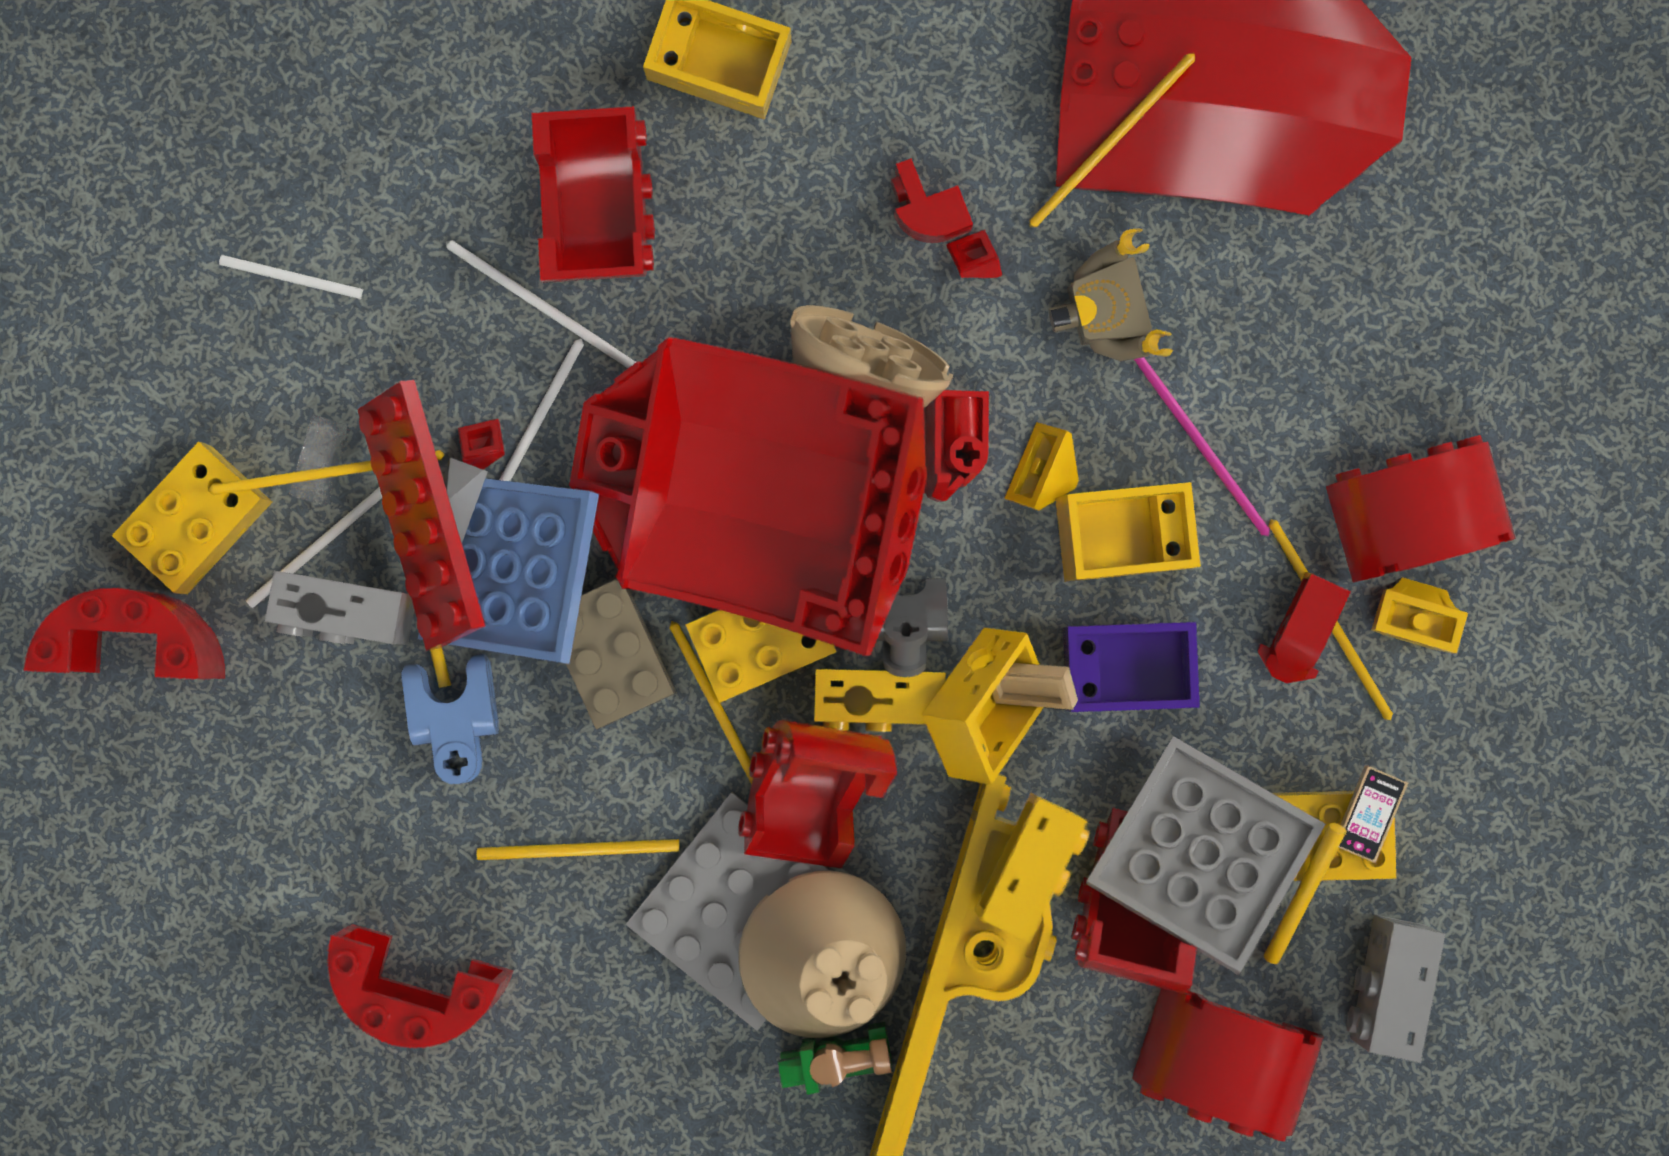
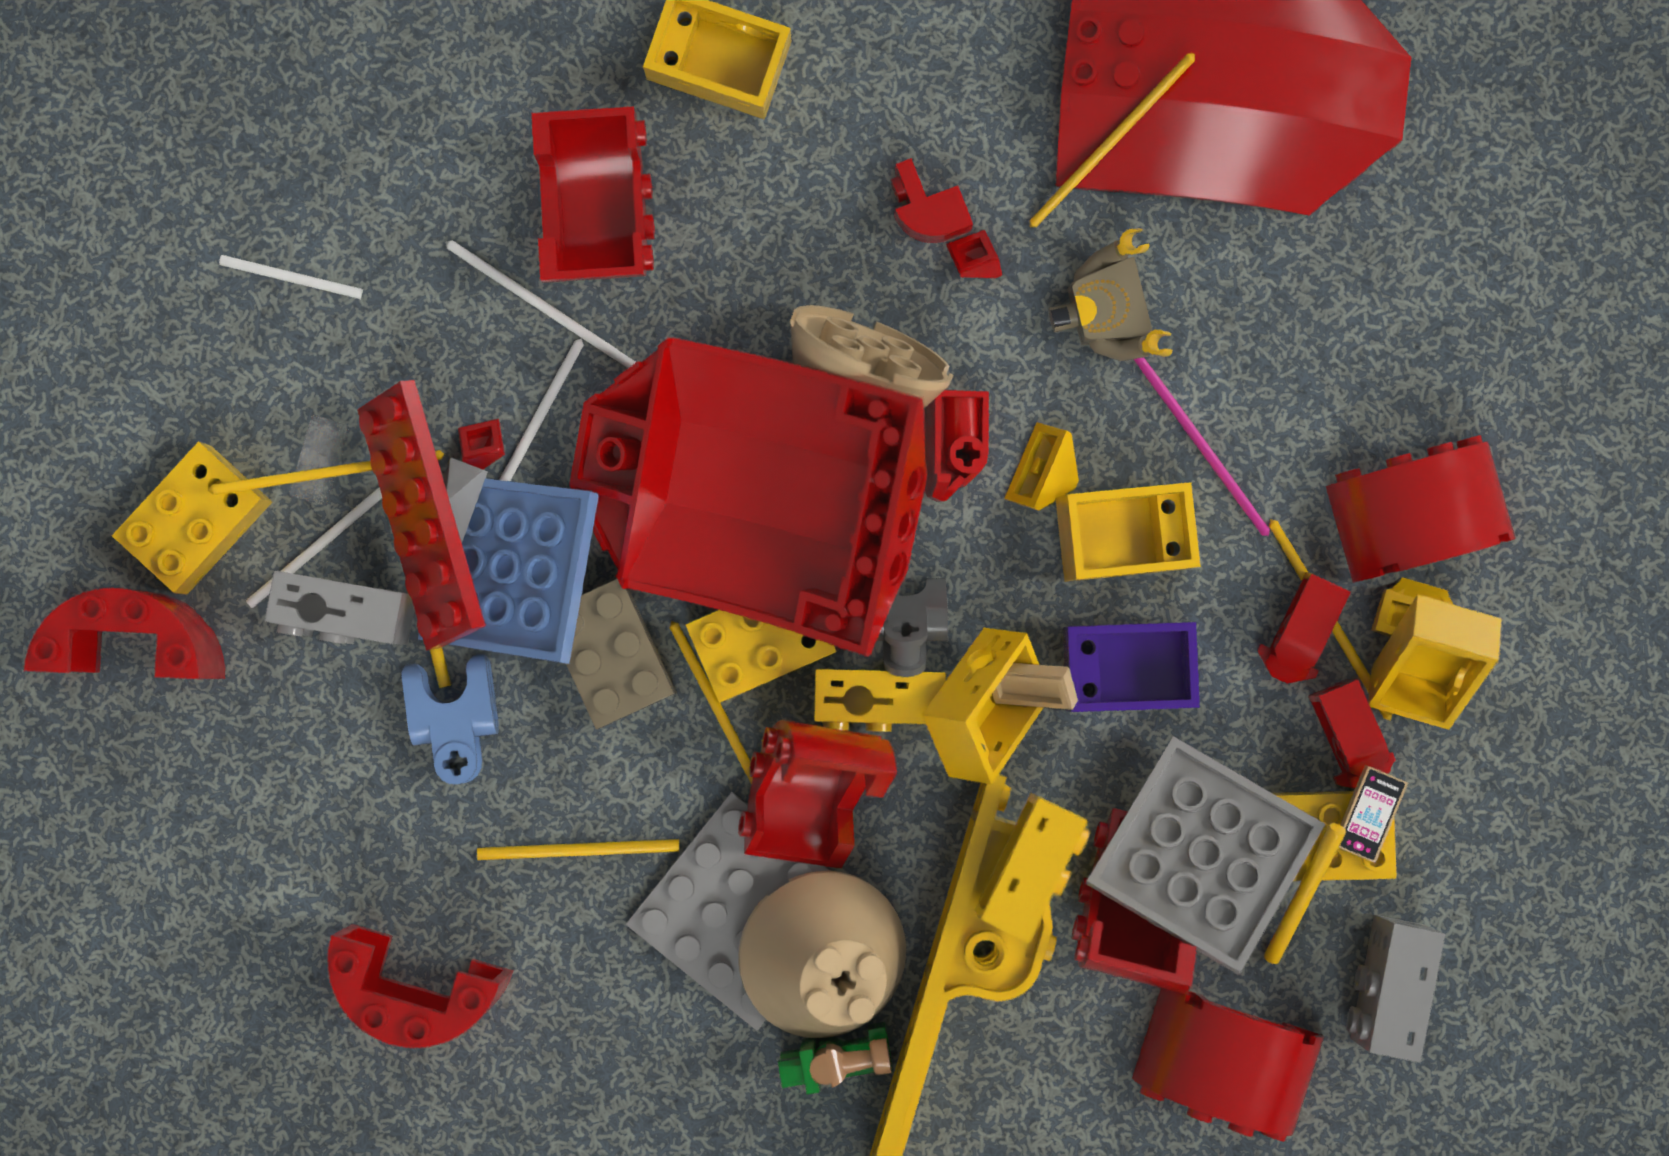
none -> red piece [1308,679,1396,789]
none -> yellow piece [1368,594,1502,730]

